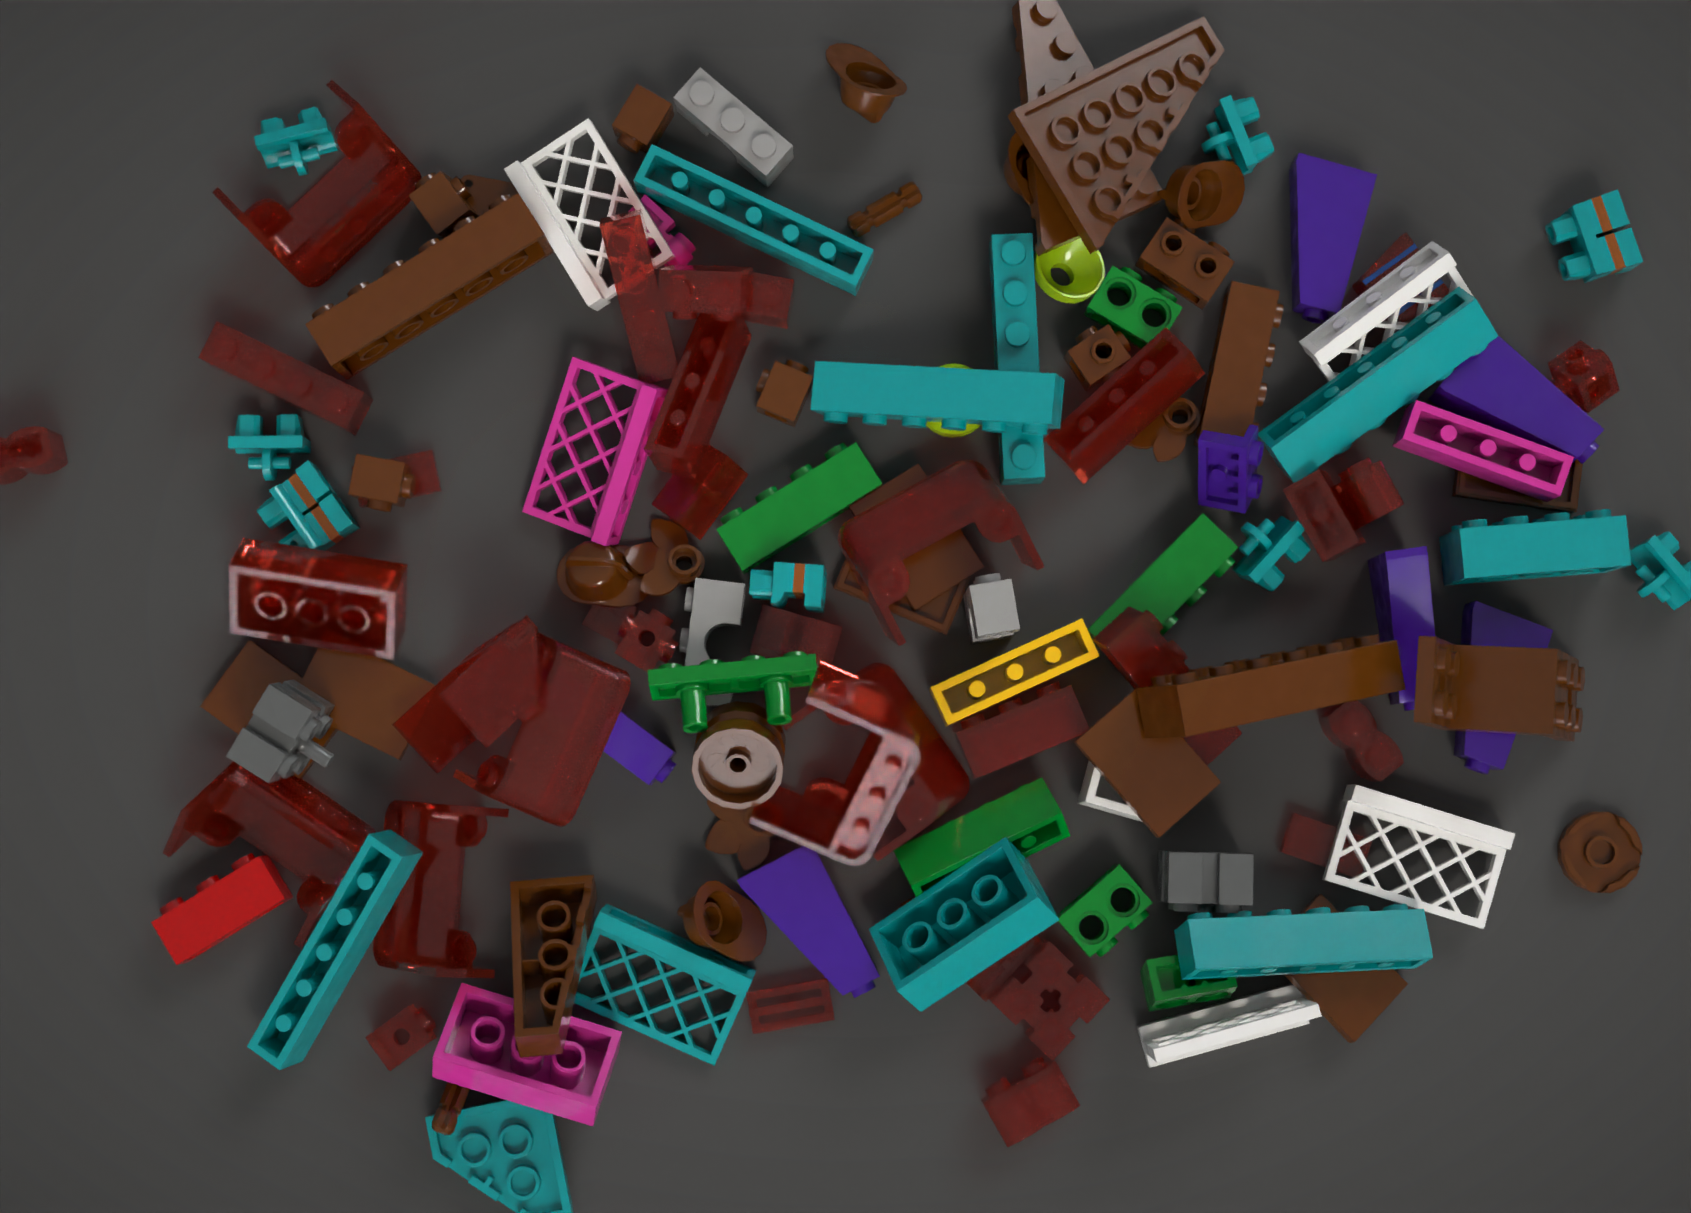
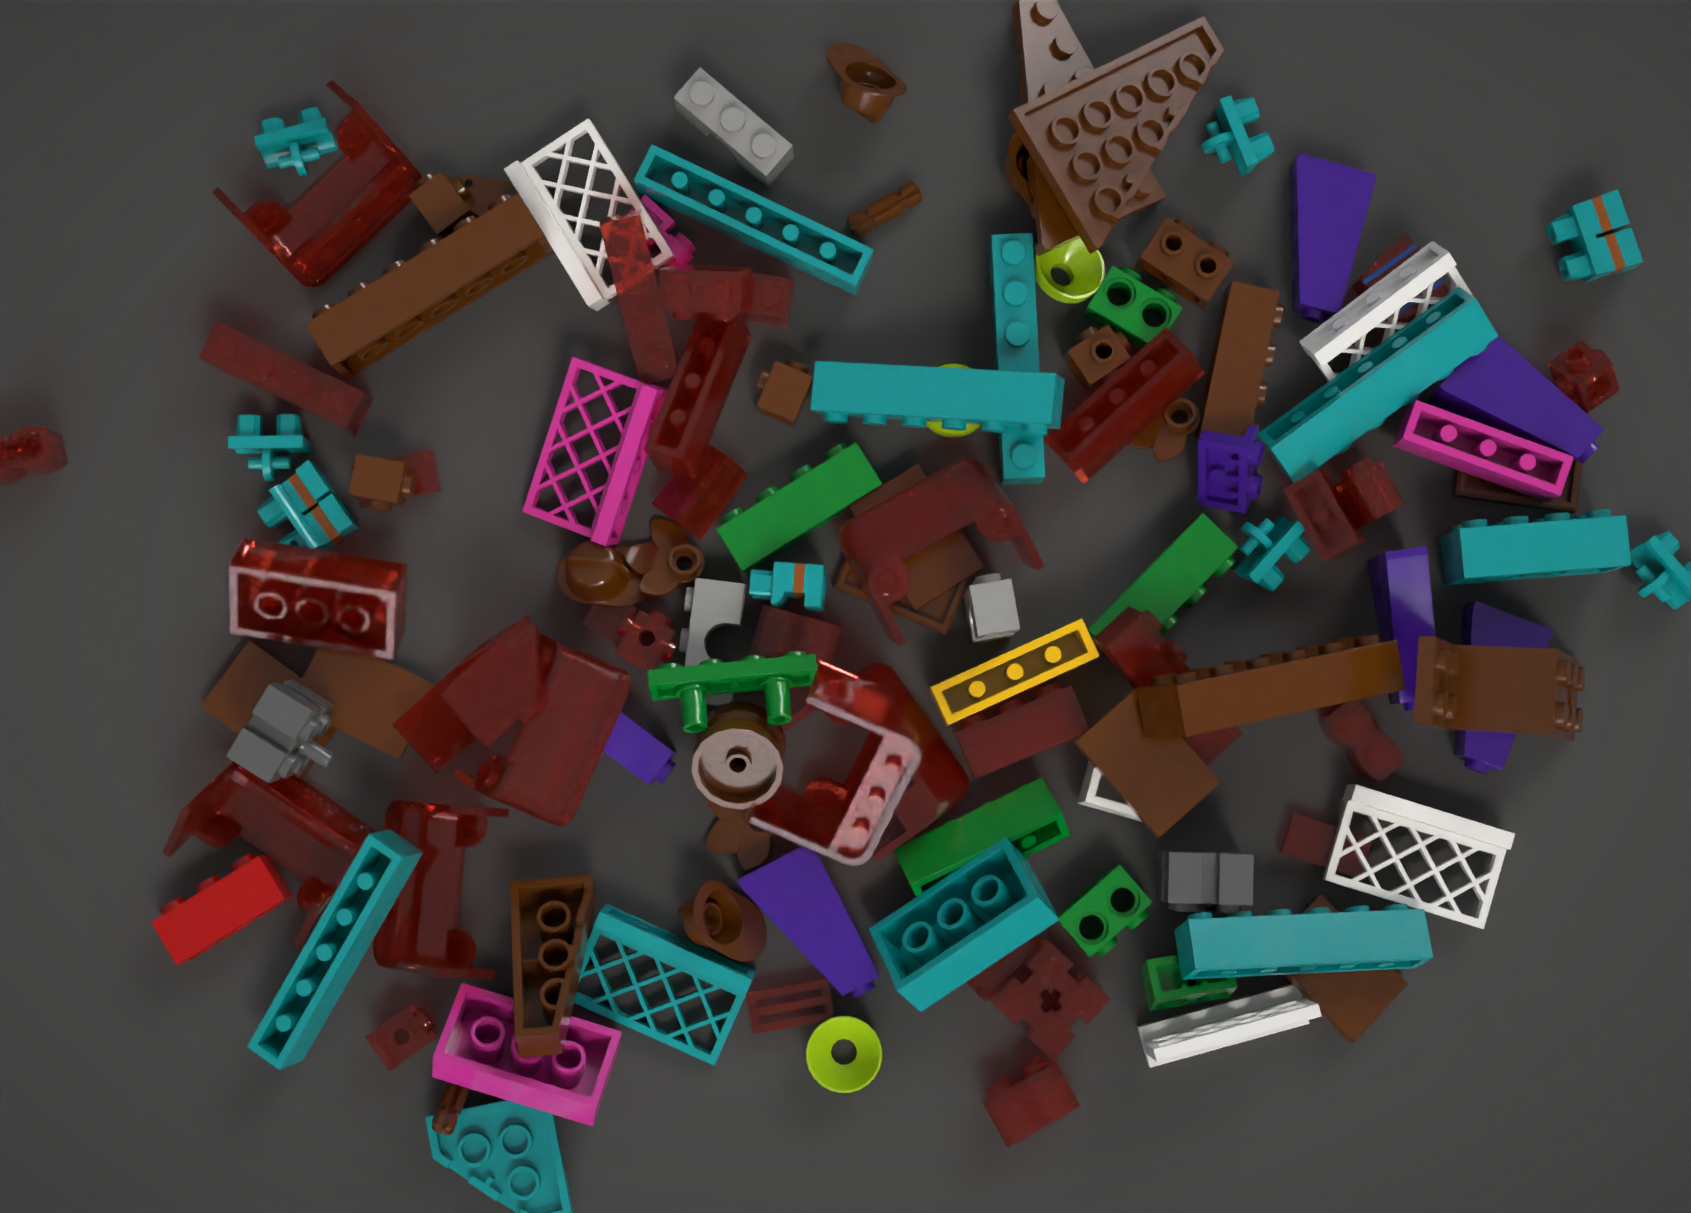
reddish brown brick [612,84,675,154] -> none
reddish brown piece [1158,160,1245,229] -> none
reddish brown tile [1557,811,1642,893] -> none
none -> lime piece [806,1016,882,1093]

